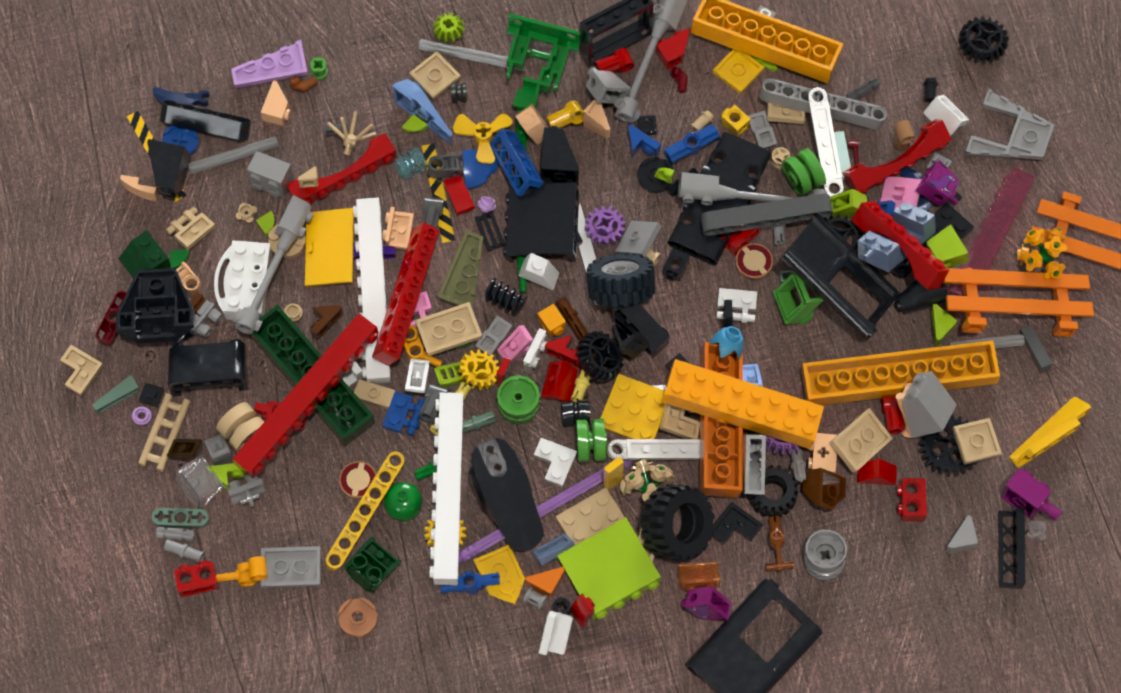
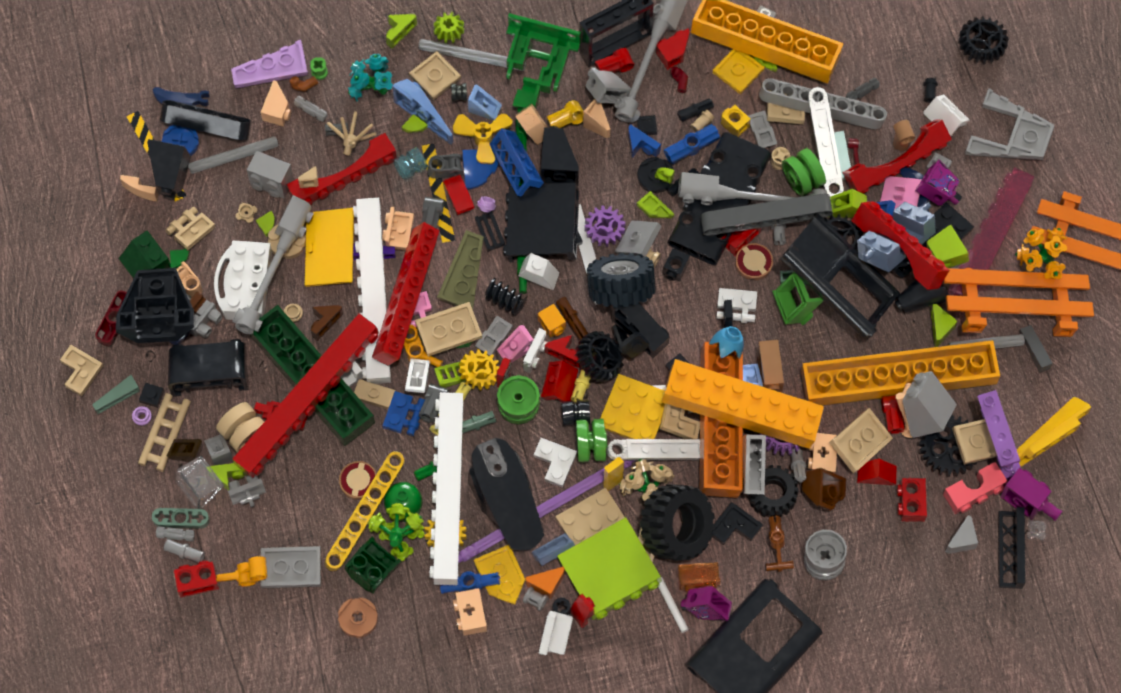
none -> light grey axle [294,96,327,122]
none -> teal plant [348,54,393,101]
none -> lime plant [368,503,424,562]
none -> lime slope [386,14,417,49]
none -> light nougat brick [453,588,487,636]
none -> light blue slope [468,85,502,120]
none -> lime tile [637,191,674,218]
none -> white bar [658,577,689,633]
none -> black axle [677,99,714,122]
none -> medium nougat window [757,340,784,393]
none -> coral arch [943,462,1008,514]
none -> medium lavender fence [977,390,1021,480]

